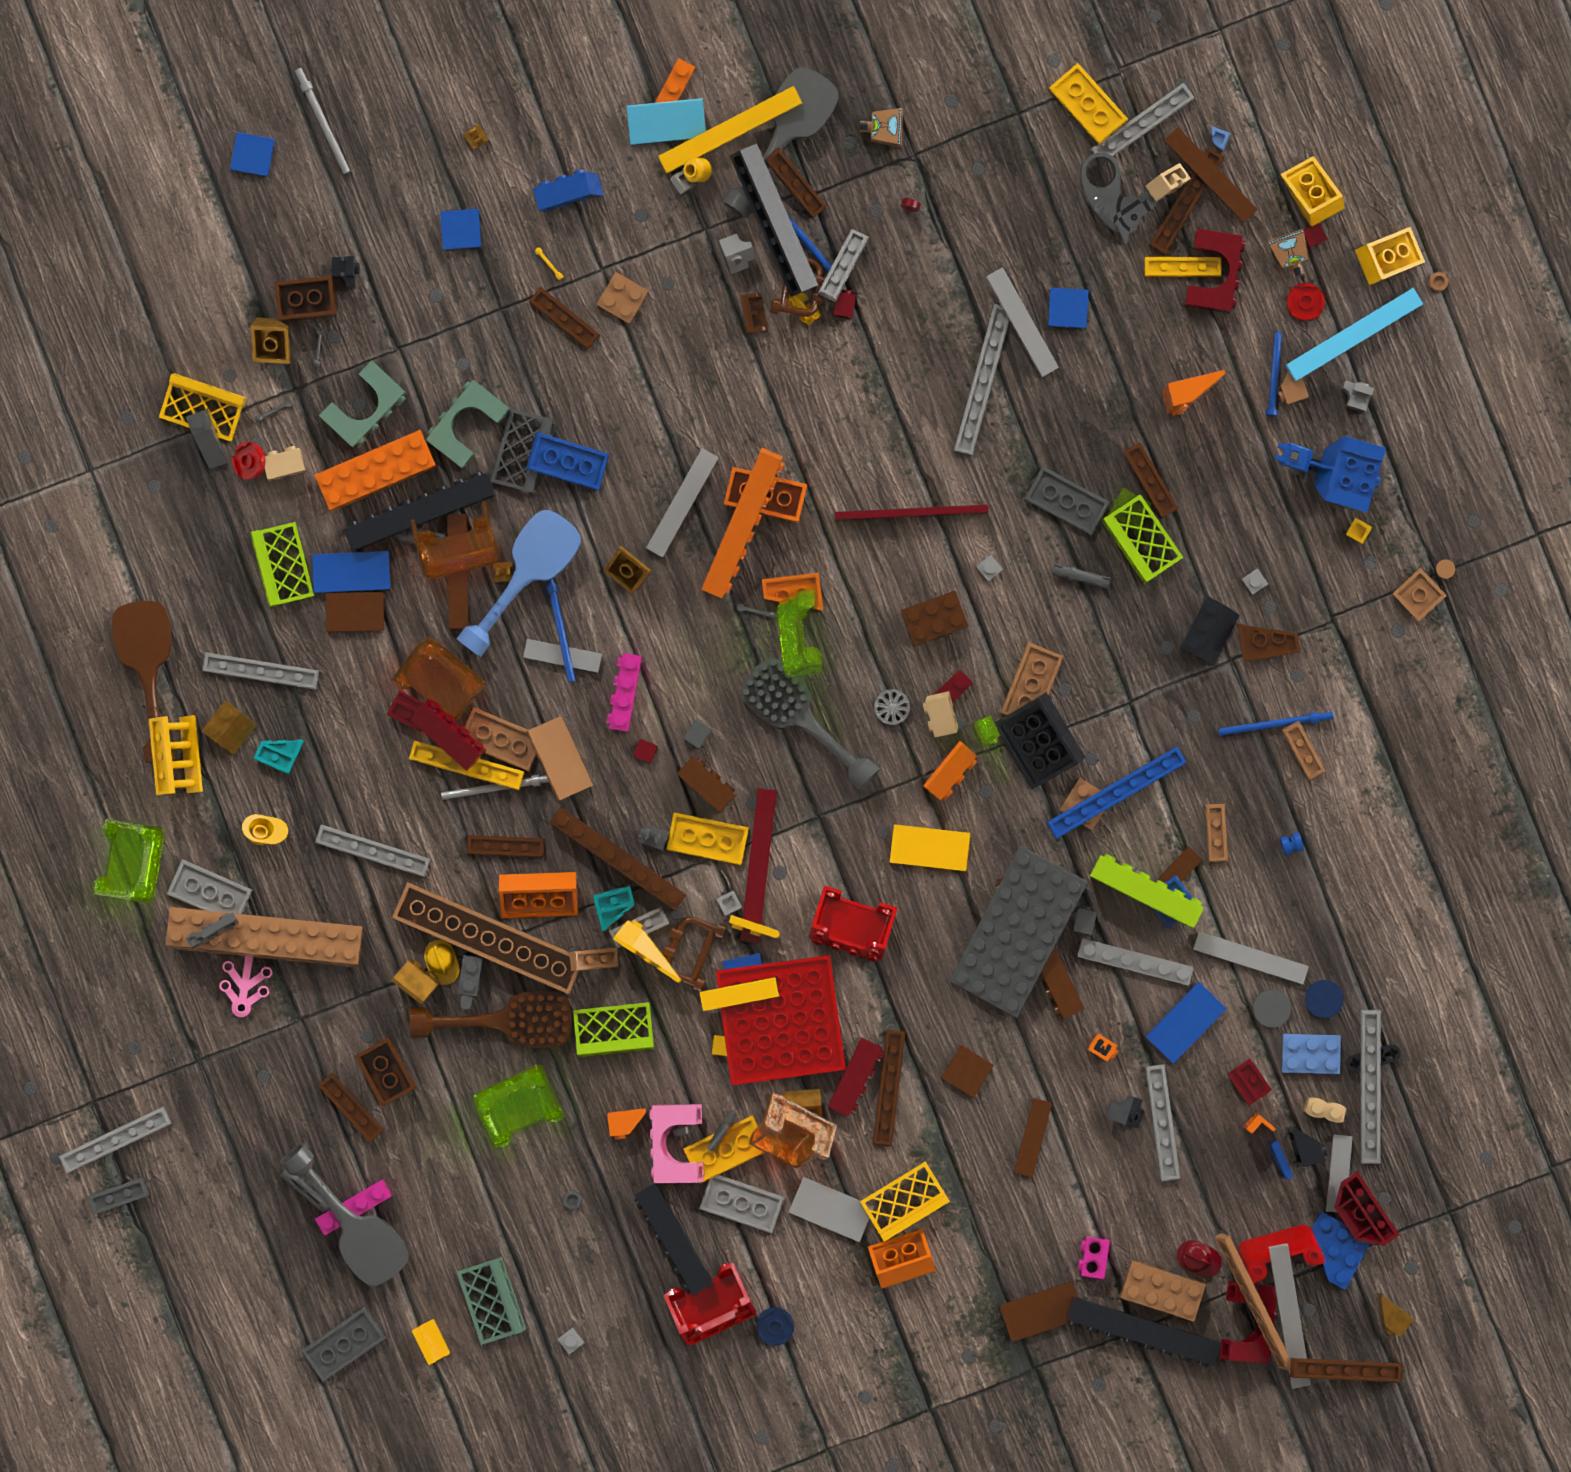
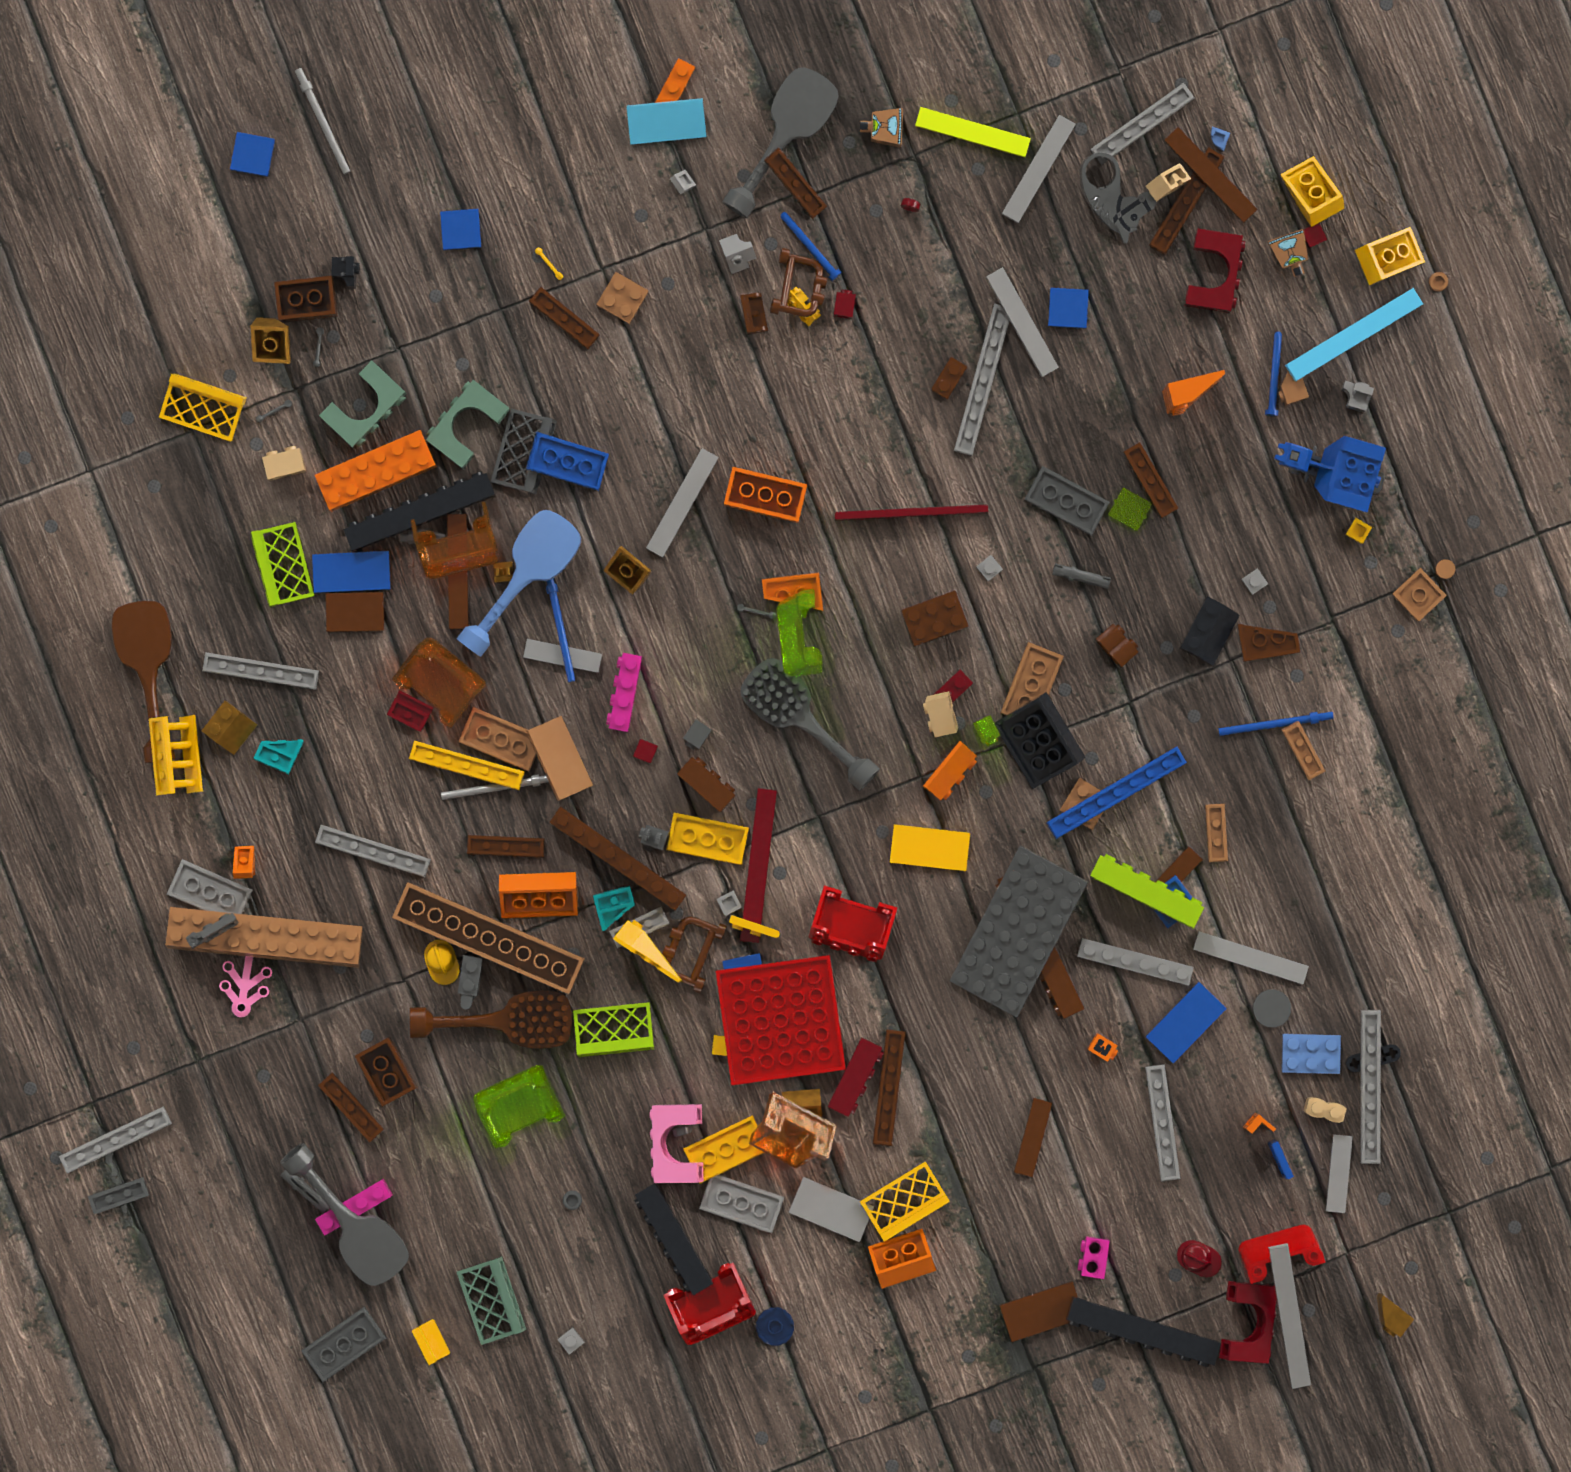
clear neon green windscreen [93,818,164,903] -> none
dark grey slope [186,409,228,469] -> none
red tile [232,442,265,480] -> none
yellow piece [242,814,288,845] -> none
pearl gold slope [391,959,440,1004] -> none
dark red brick [410,699,486,771] -> none
pearl gold tile [463,124,490,151] -> none
blue wedge [533,170,604,211] -> none
medium nougat tile [570,948,619,971] -> none
orange slope [607,1108,646,1139] -> none
yellow tile [658,86,803,174] -> none
yellow head [683,158,712,183] -> none
yellow tile [700,977,779,1011] -> none
orange brick [701,448,784,598] -> none
dark grey piece [707,1111,737,1152] -> none
brick [729,144,818,297] -> none
light grey tile [818,229,869,302] -> none
light grey wheel [874,689,910,725] -> none
reddish brown tile [941,1045,994,1098] -> none
yellow tile [1049,63,1128,145] -> none
dark grey brick [1072,905,1097,935] -> none
lime fence [1102,494,1183,584] -> none
black brick [1106,1095,1144,1128] -> none
medium nougat brick [1119,1260,1206,1321] -> none
yellow tile [1144,257,1221,277] -> none
medium nougat tile [1215,1233,1291,1371] -> none
dark red plate [1227,1058,1272,1106] -> none
blue wheel [1280,832,1304,856] -> none
red tile [1286,283,1325,321] -> none
black slope [1287,1126,1328,1167] -> none
reddish brown tile [1290,1358,1402,1383] -> none
dark blue tile [1305,980,1344,1018] -> none
blue plate [1312,1211,1370,1290] -> none
dark red wedge [1334,1171,1399,1246] -> none
none -> orange slope [233,846,255,879]
none -> neon yellow tile [915,107,1031,157]
none -> reddish brown plate [931,357,967,400]
none -> light grey tile [1002,115,1076,223]
none -> reddish brown brick [1095,624,1138,668]

